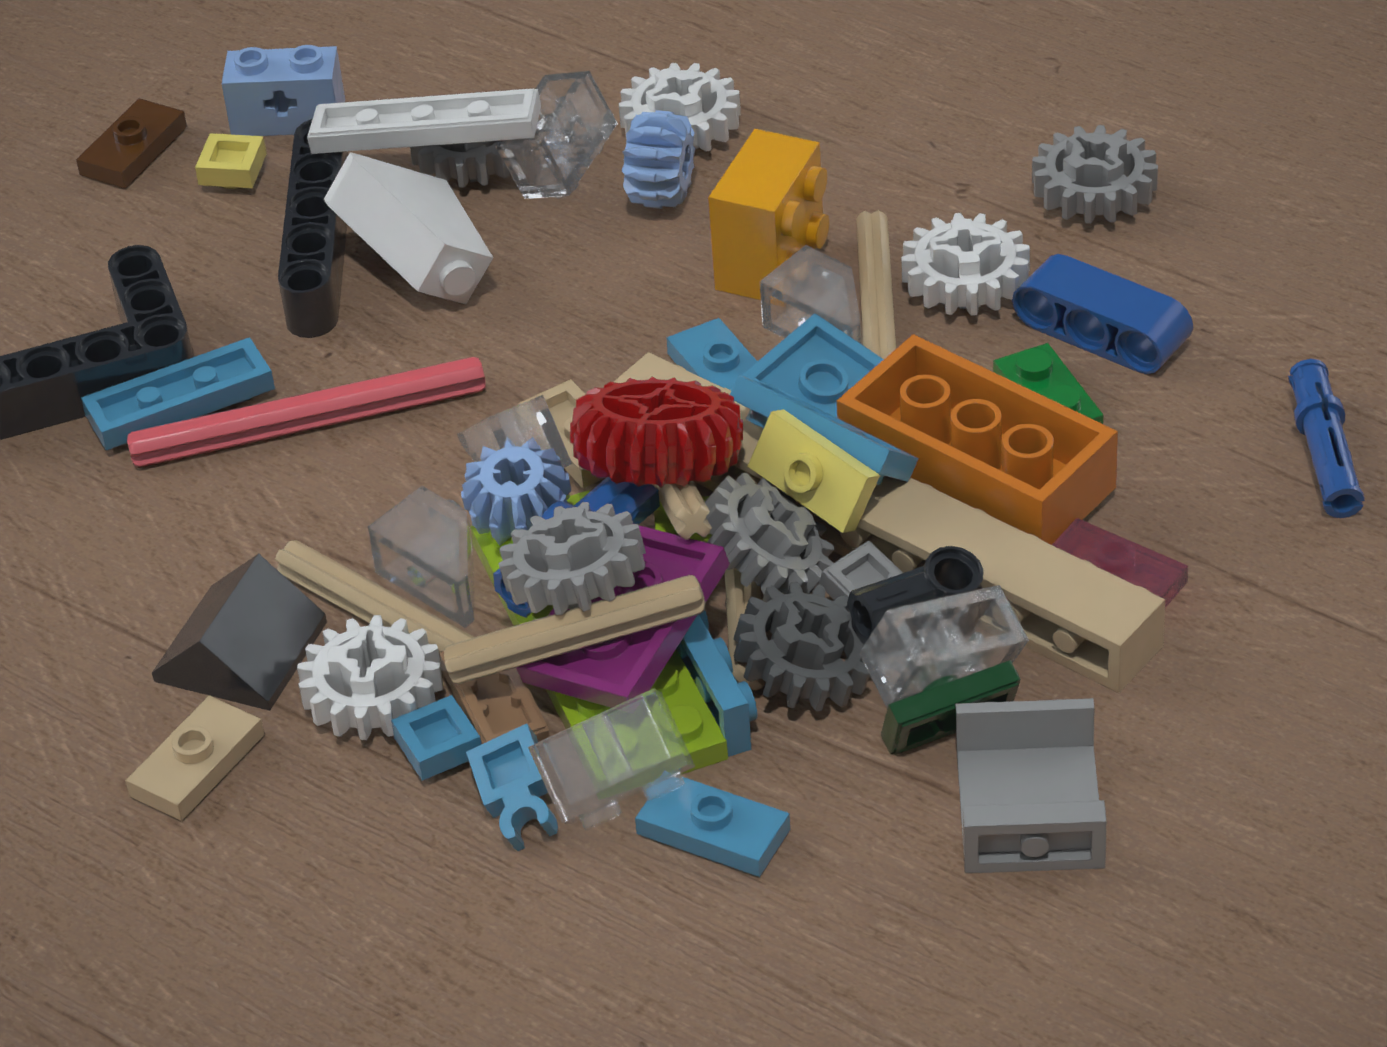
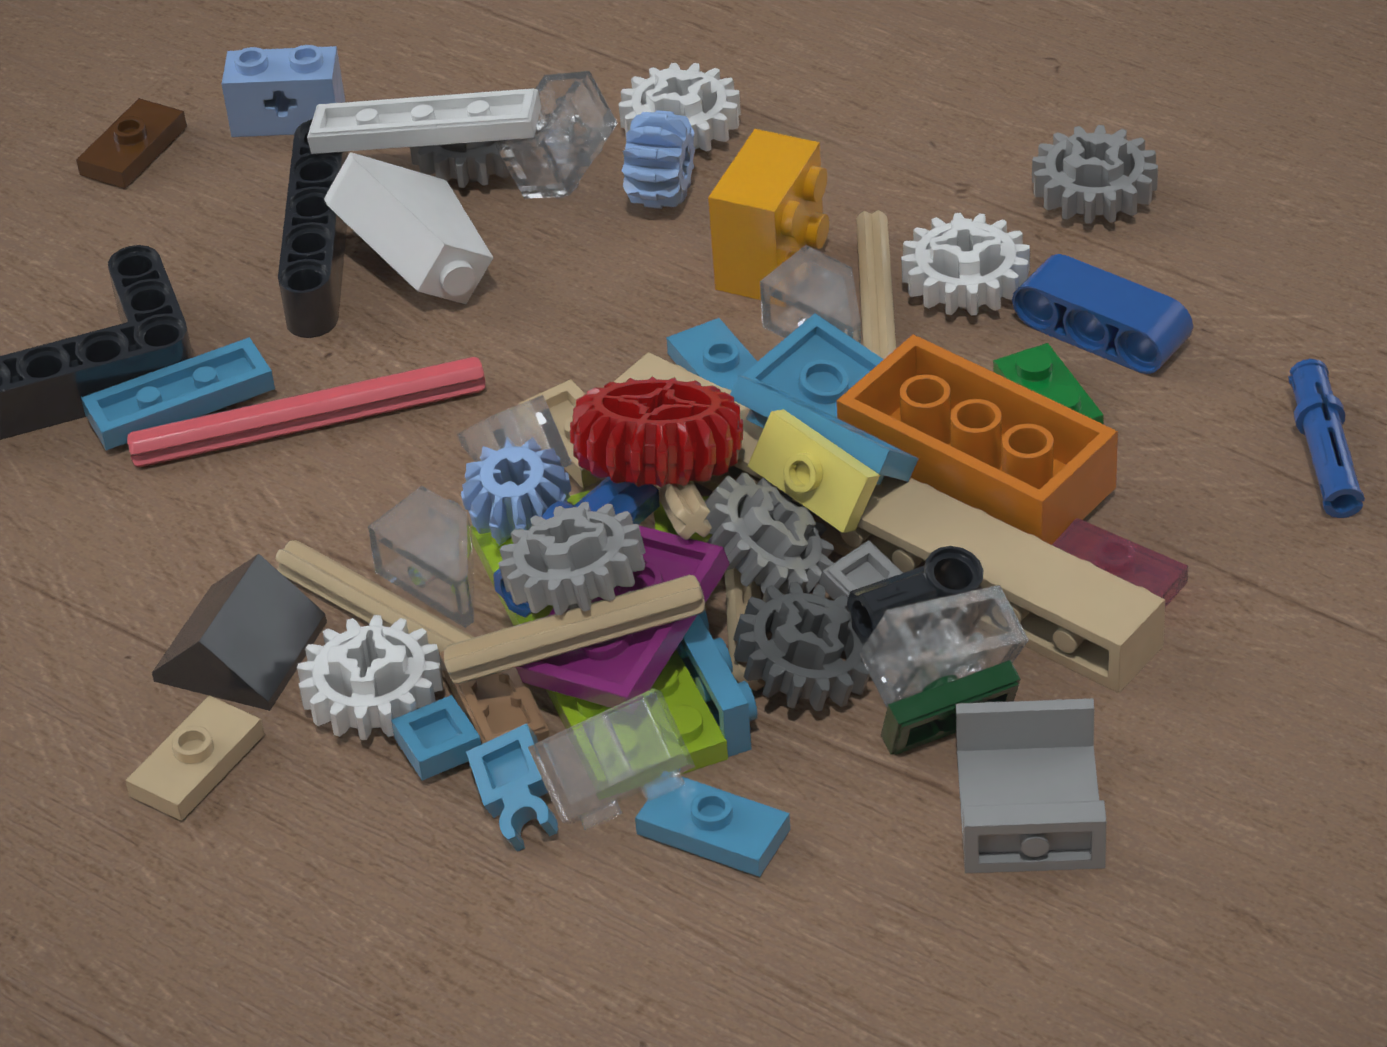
light yellow plate [195,133,267,189] -> none

